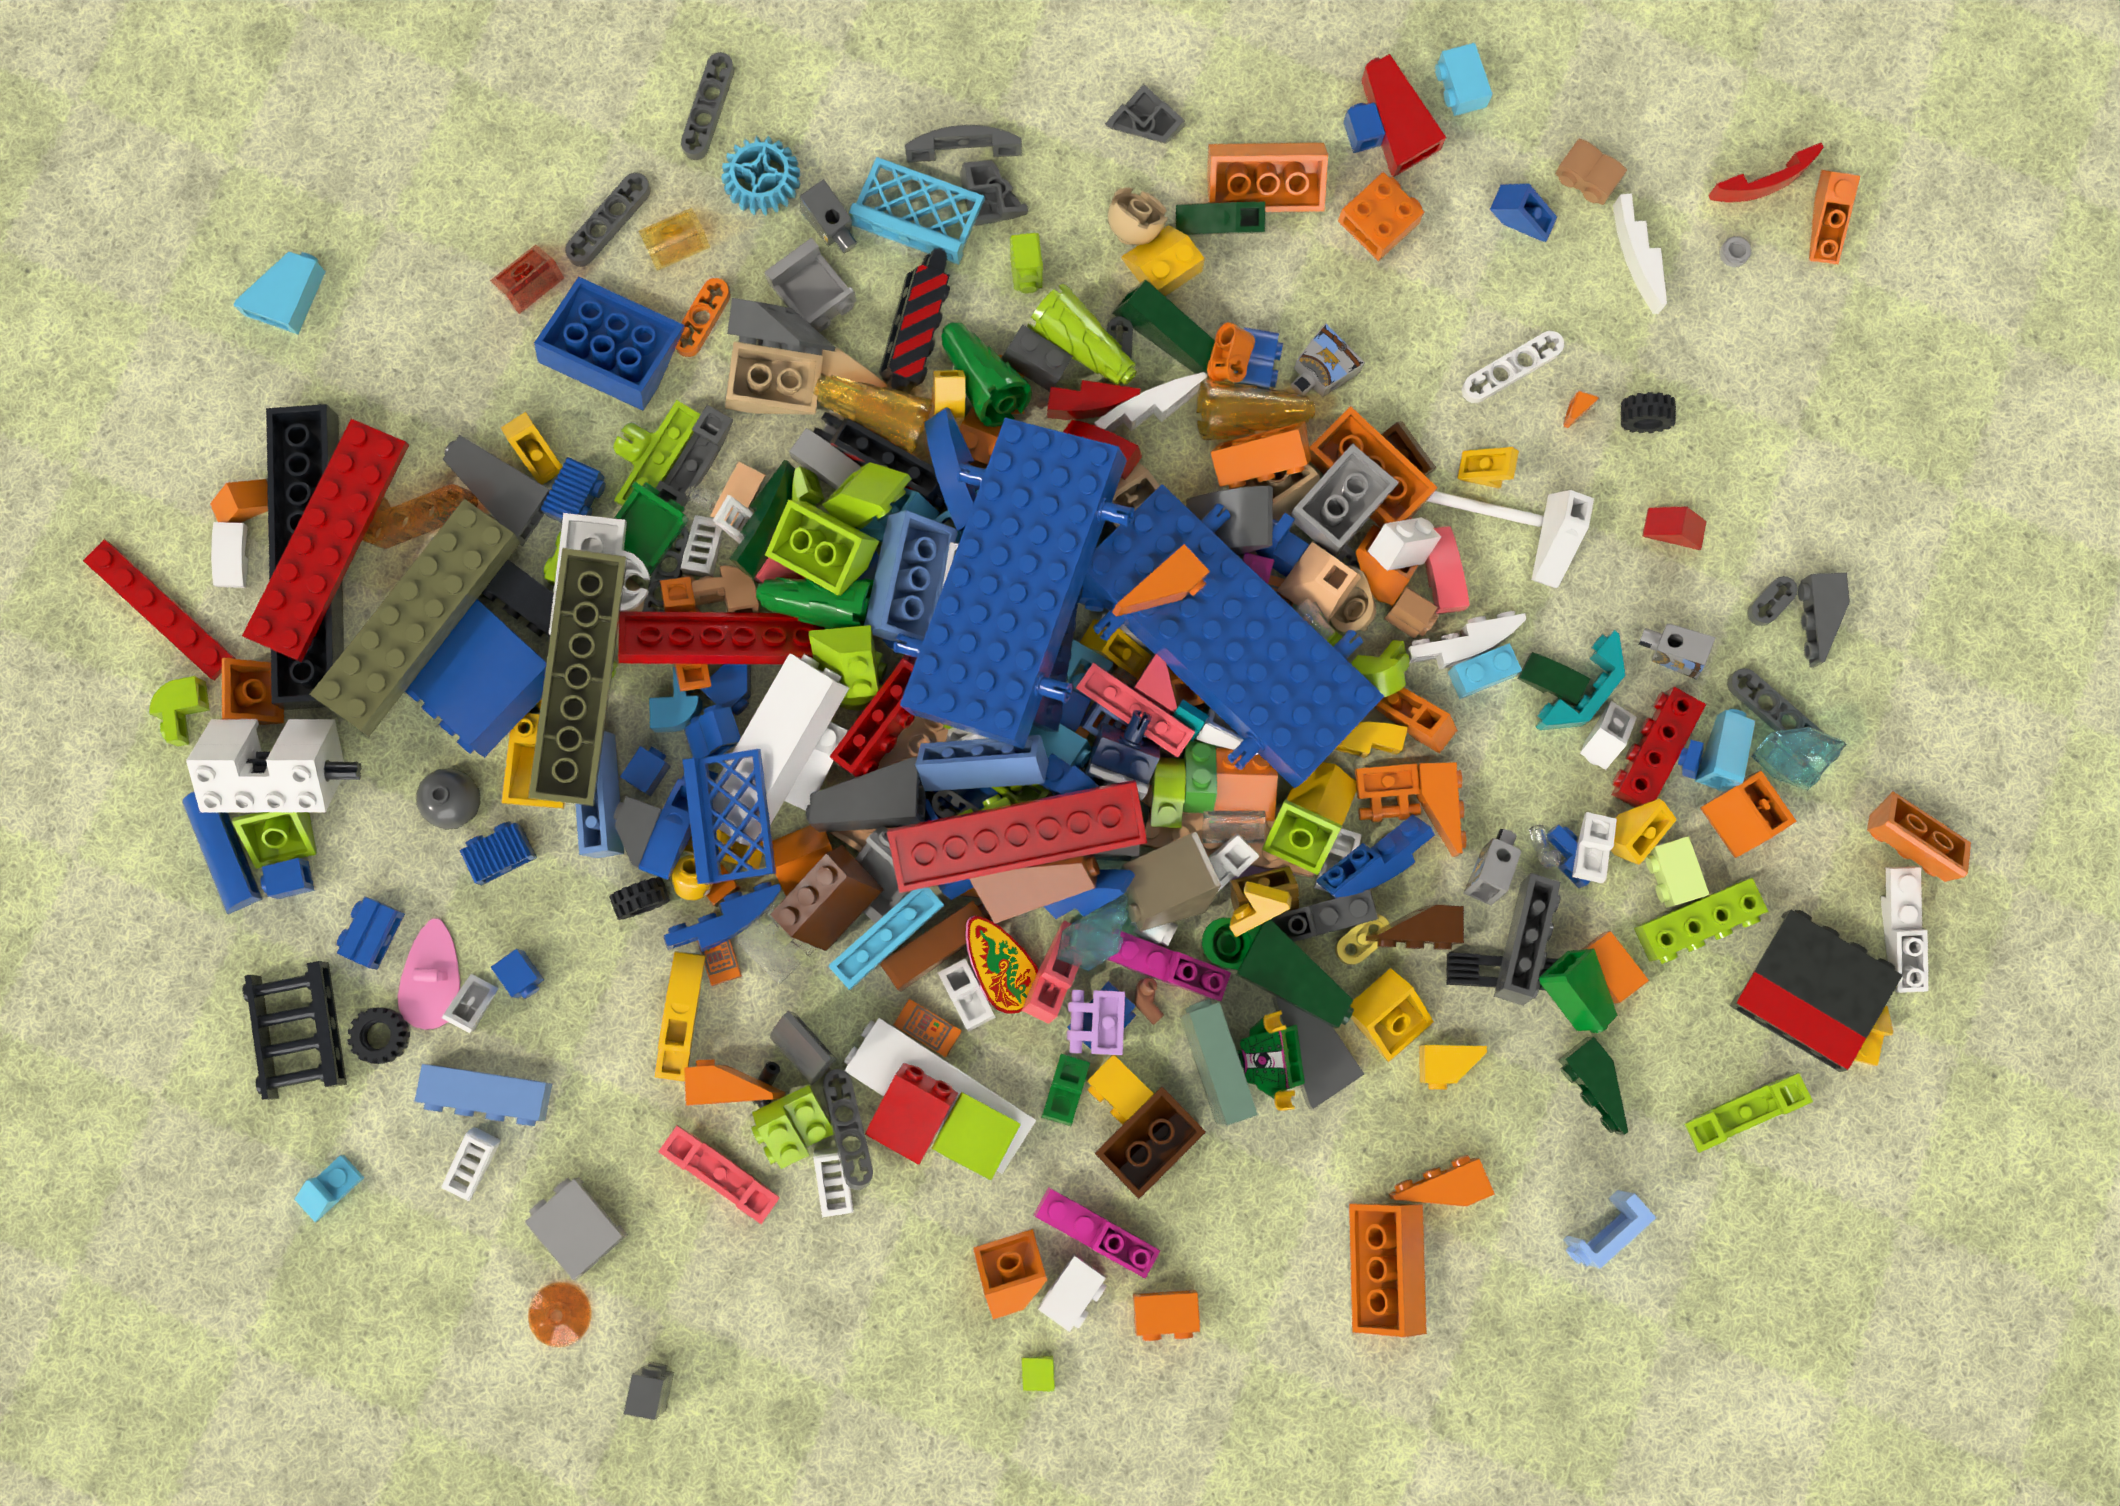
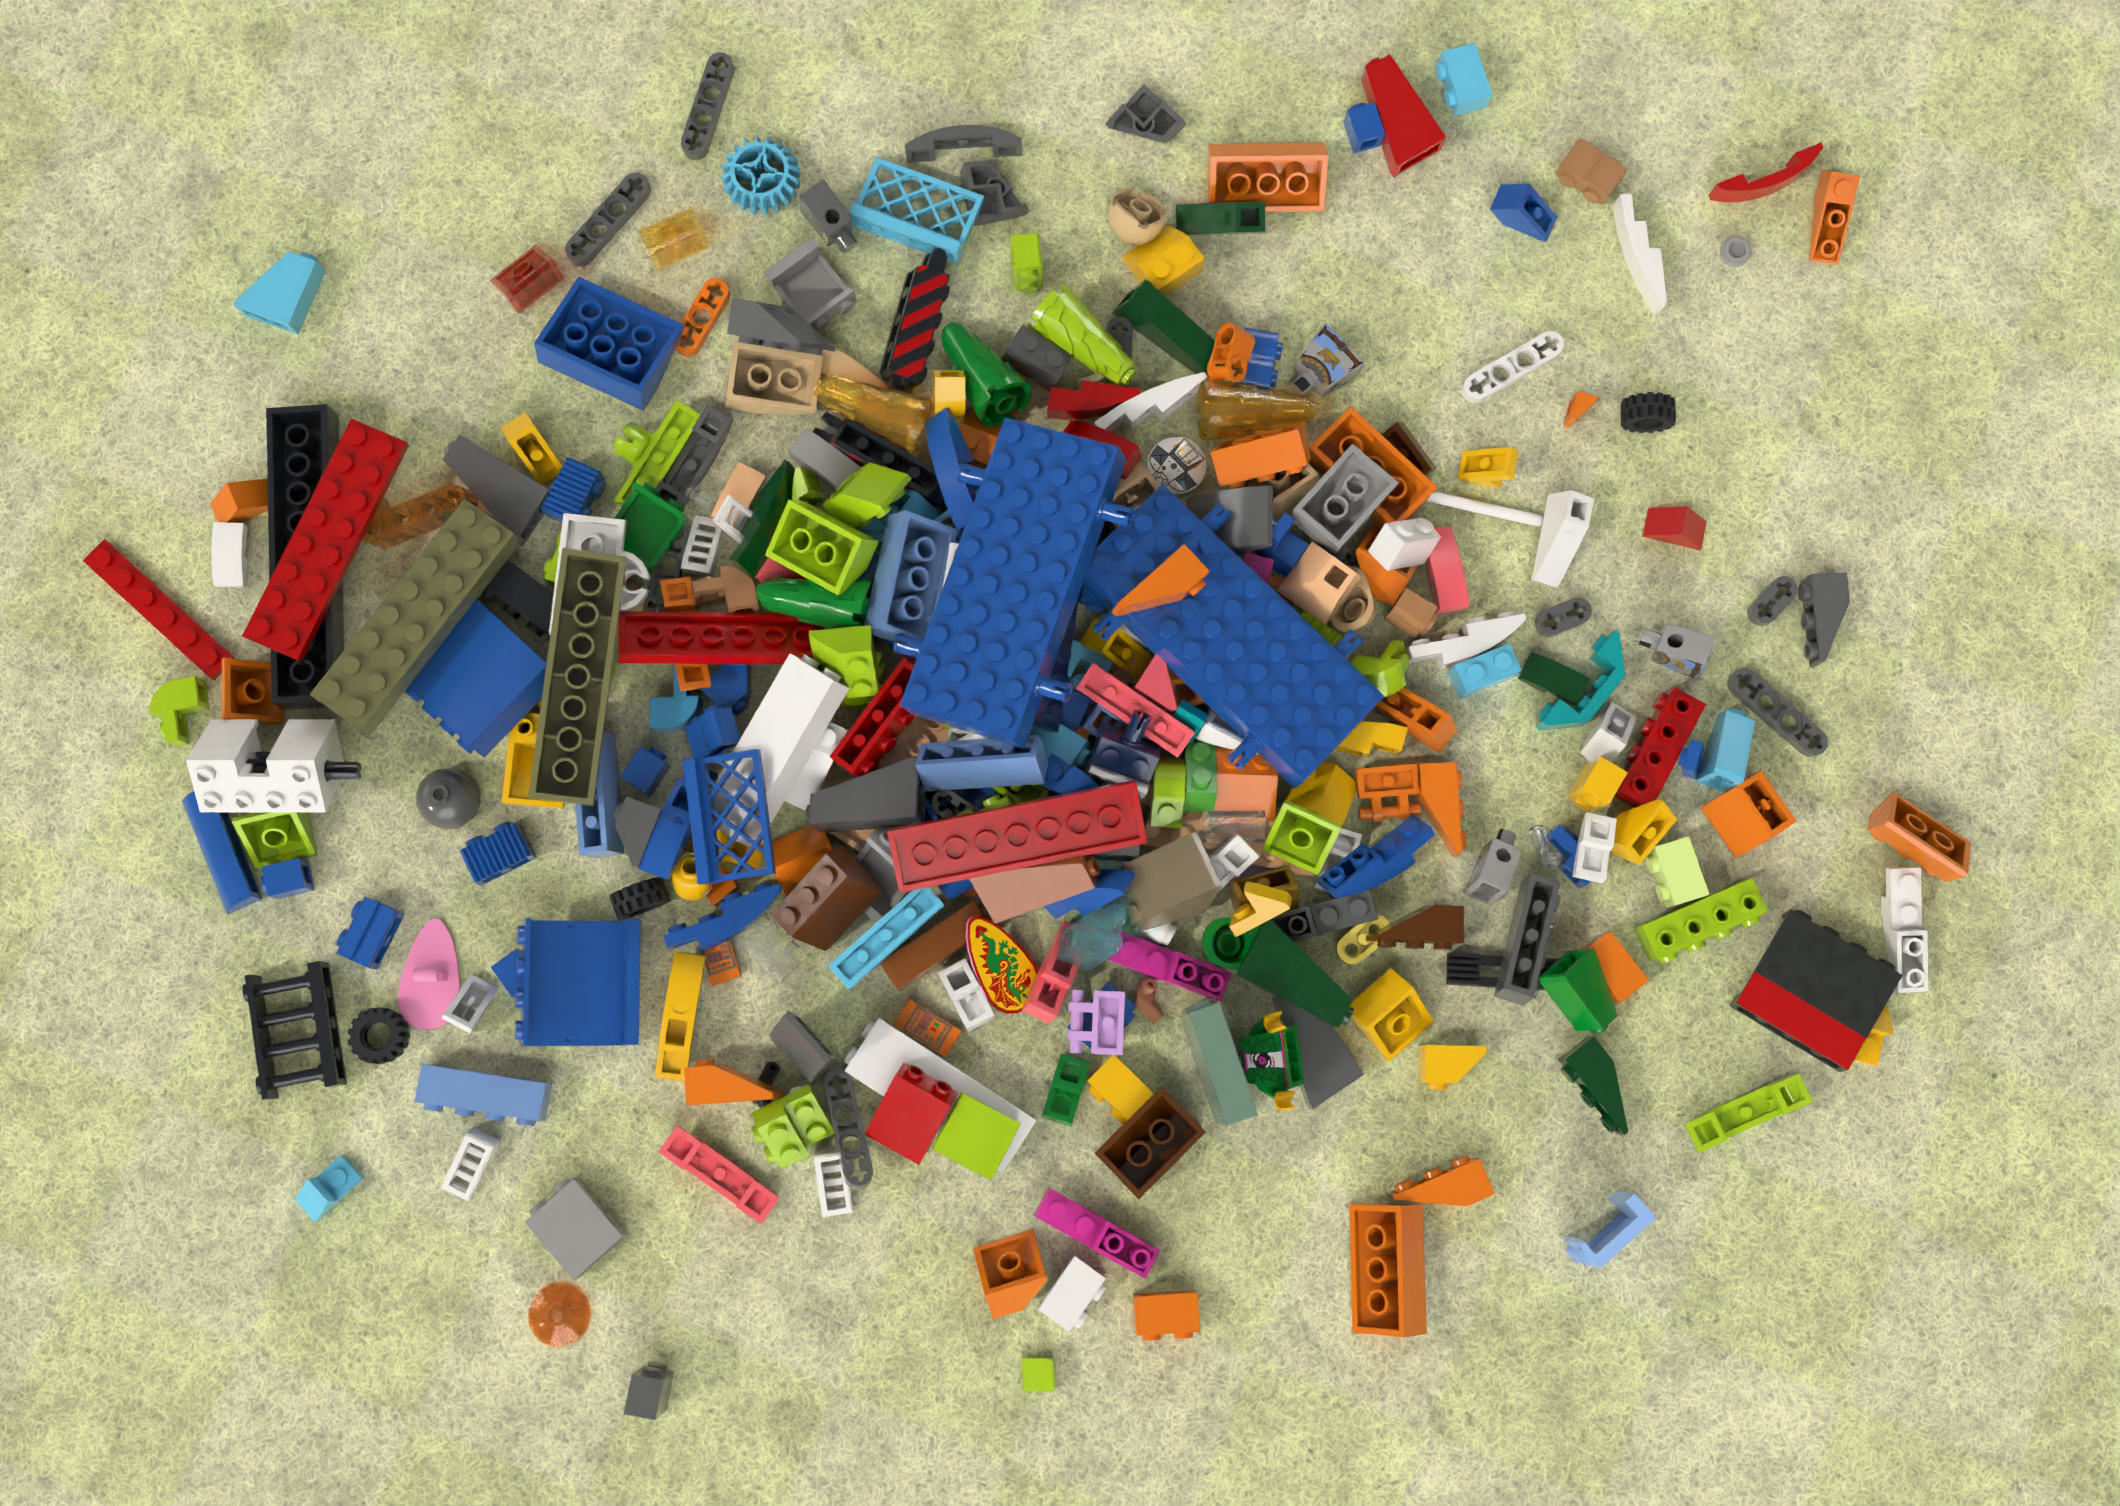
clear cone [1294,598,1335,640] -> none
orange brick [1338,172,1424,261] -> none
clear light blue slope [1751,727,1847,791] -> none
none -> blue panel [514,918,641,1046]
none -> white dish [1147,437,1206,496]
none -> dark grey beam [1535,597,1592,638]
none -> yellow brick [1568,756,1628,812]

